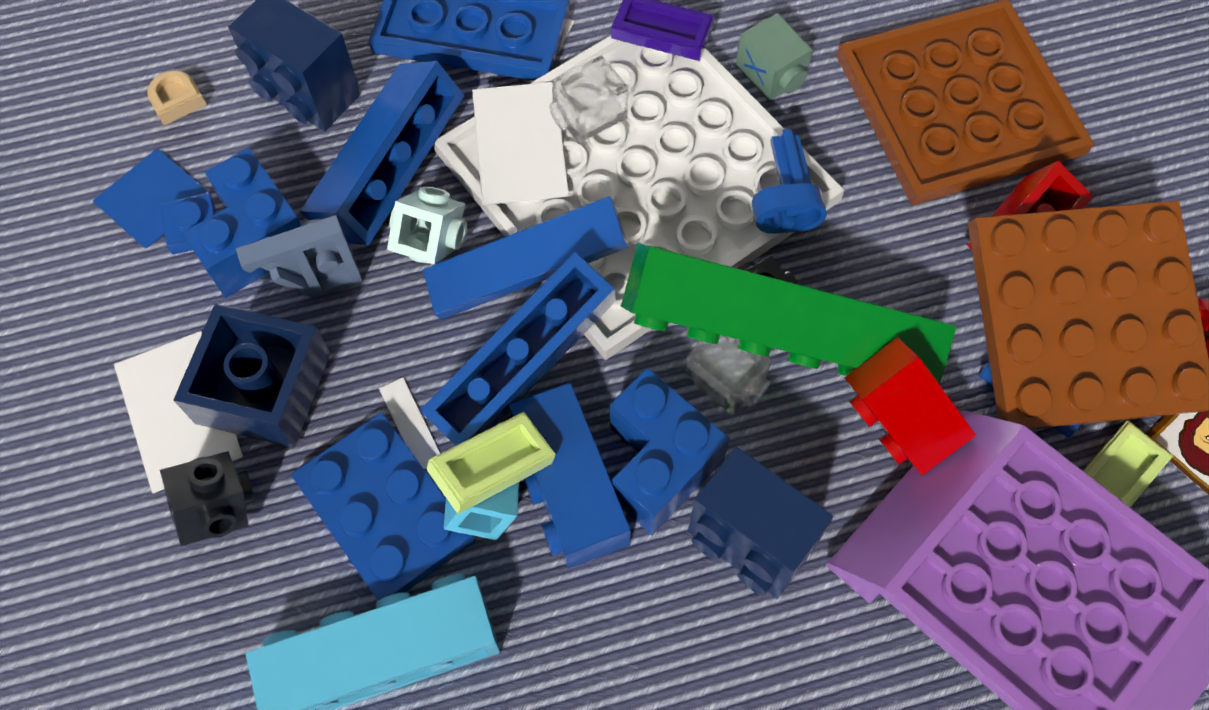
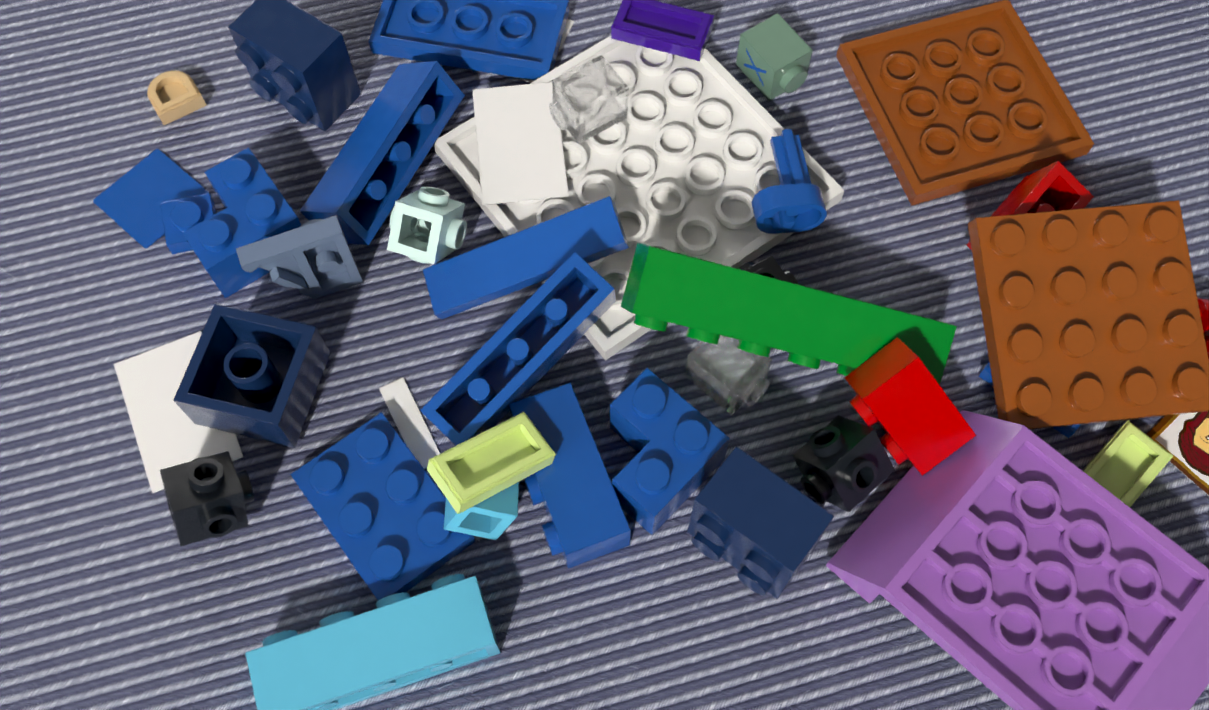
none -> black brick [792,415,895,512]

